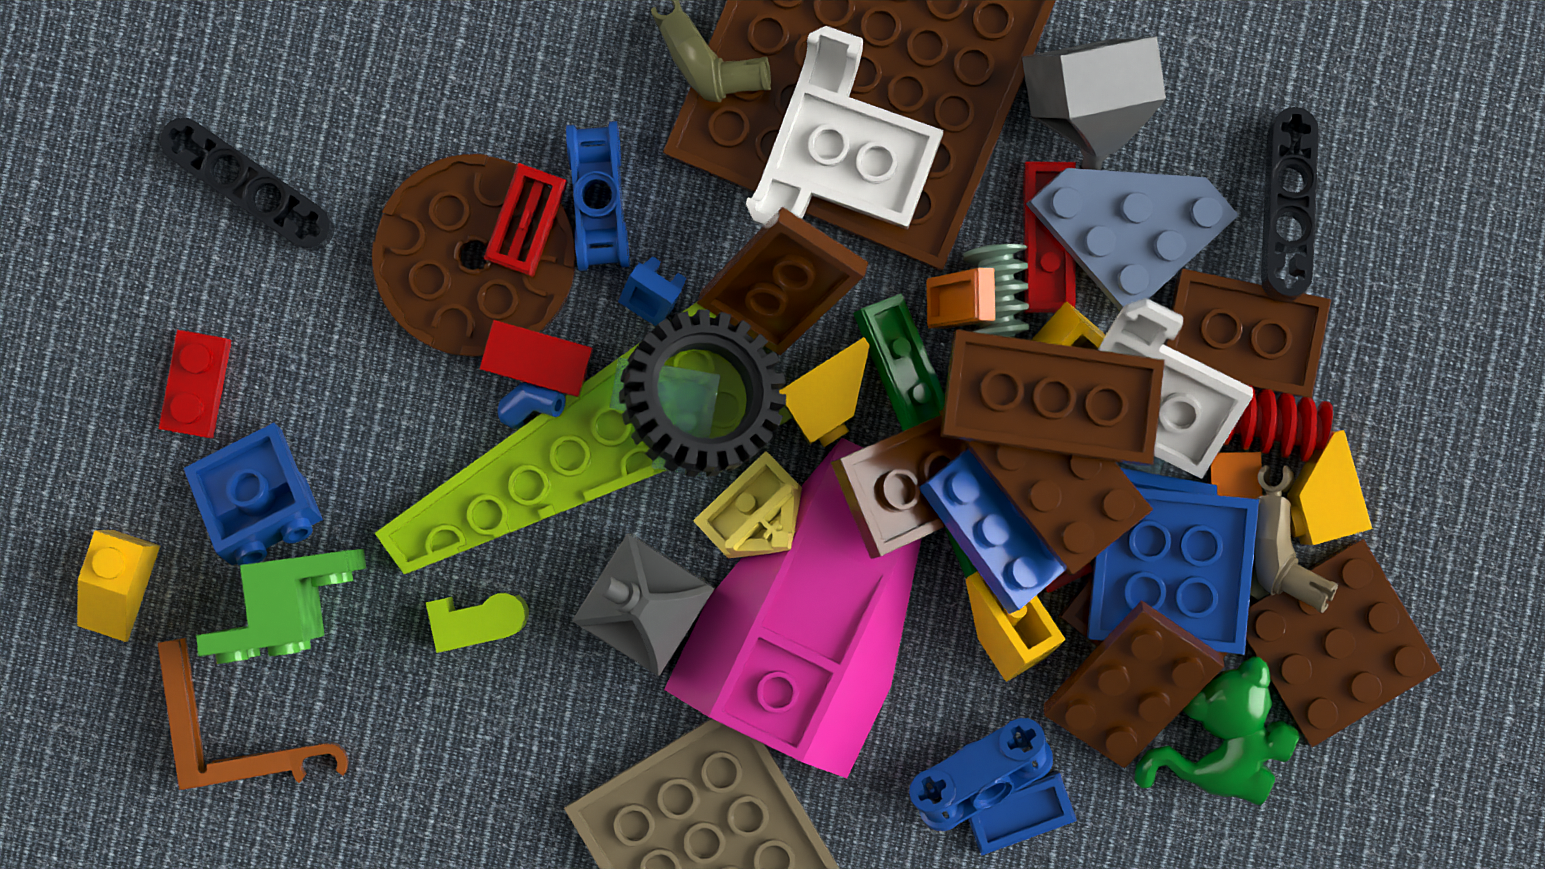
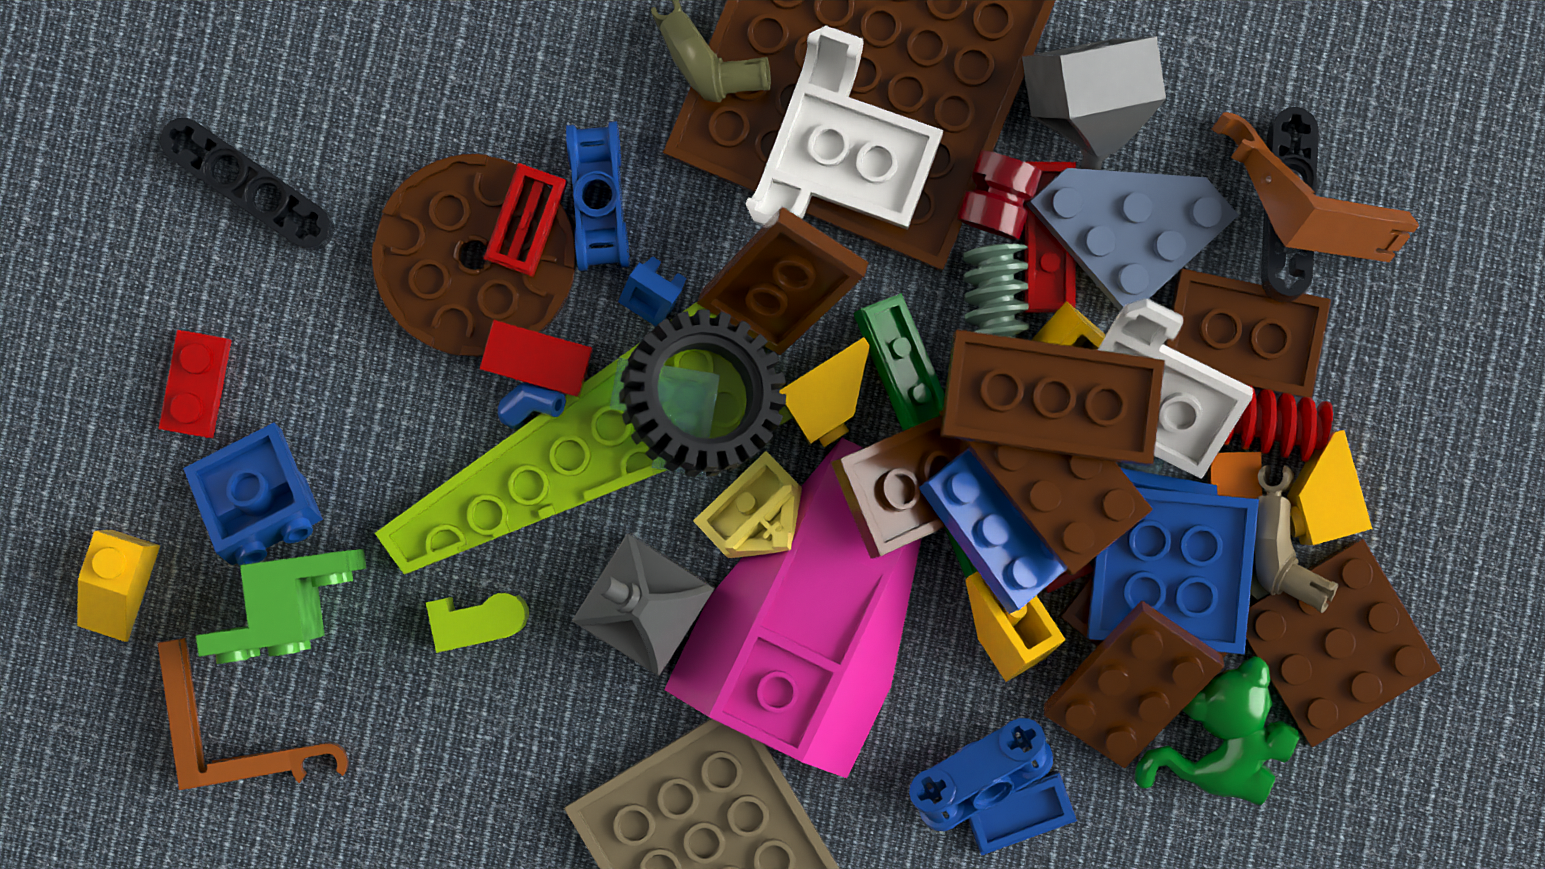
orange tile [926,268,995,329] -> none
none -> dark red wheel [956,150,1042,240]
none -> dark orange hinge [1211,112,1419,262]

